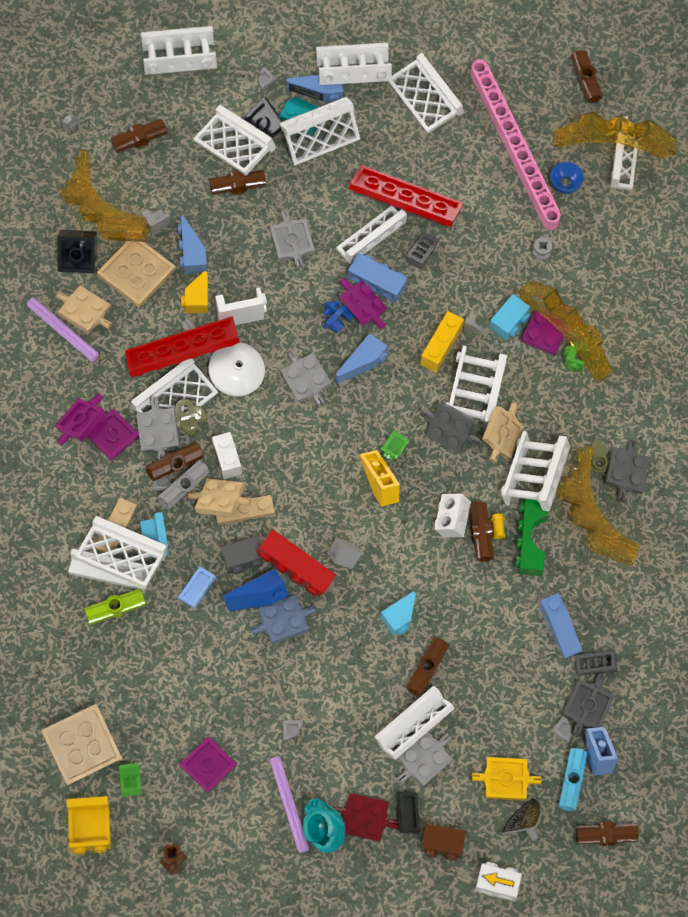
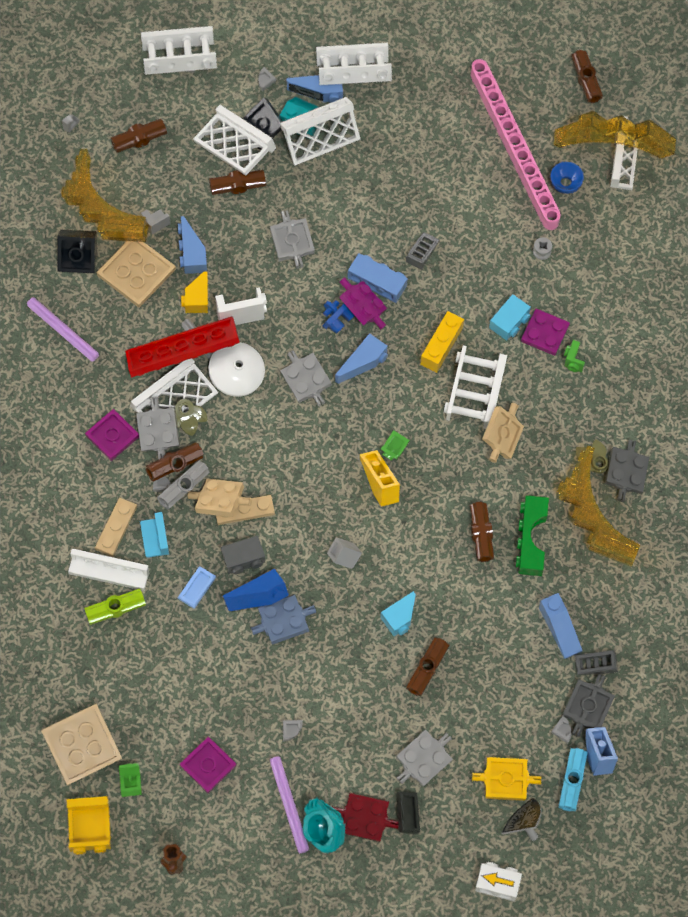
magenta plate [55,393,106,446] -> none
tan plate [56,286,112,334] -> none
white fence [75,516,167,589] -> none
white brick [212,432,242,479] -> none
red brick [256,530,336,597] -> none
white fence [336,206,407,265] -> none
red plate [349,165,463,227] -> none
white fence [375,686,455,760] -> none
white fence [388,53,464,134] -> none
dark grey plate [421,402,481,454] -> none
reddish brown brick [421,824,466,861] -> none
white brick [434,494,471,537] -> none
light grey tile [464,317,483,335] -> none
yellow pin [490,514,506,539] -> none
white fence [501,431,570,512] -> none
clear yellow arch [518,281,613,382] -> none
reddish brown piece [576,822,639,846] -> none

